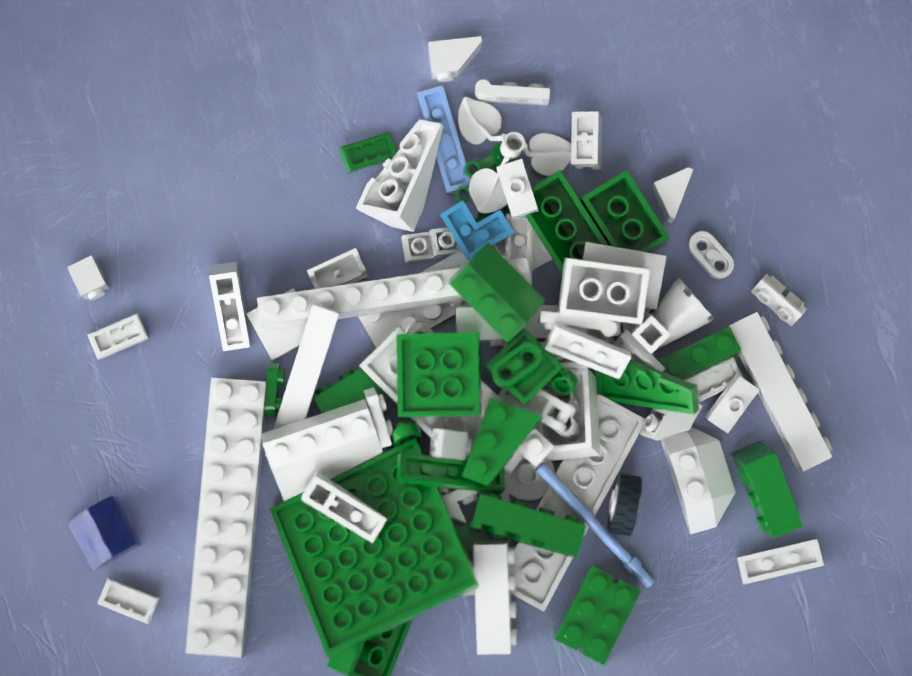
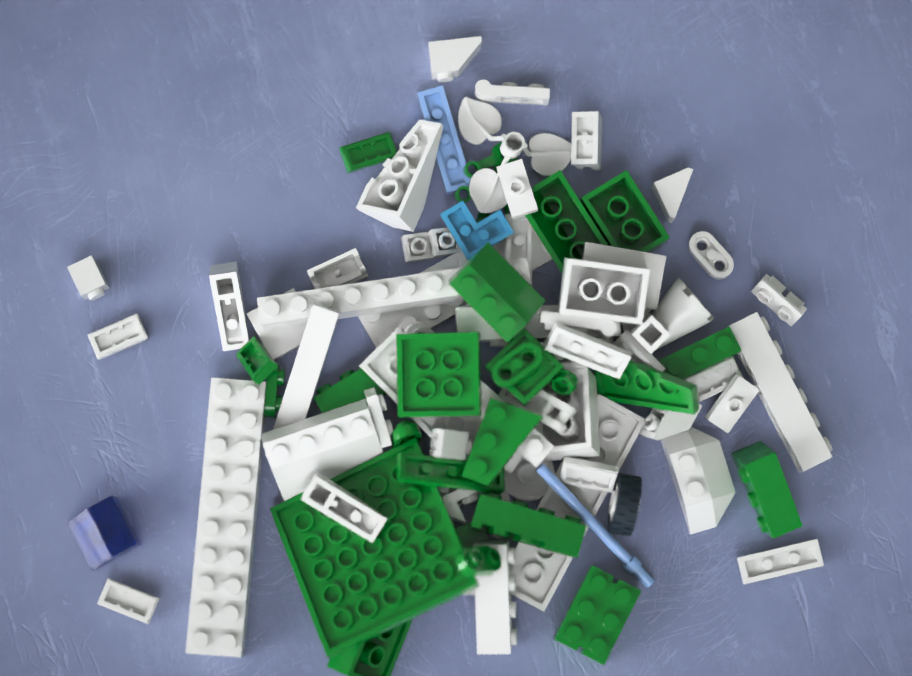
none -> green plate [236,336,278,385]
none -> green plate [456,546,501,577]
none -> white plate [559,456,618,493]

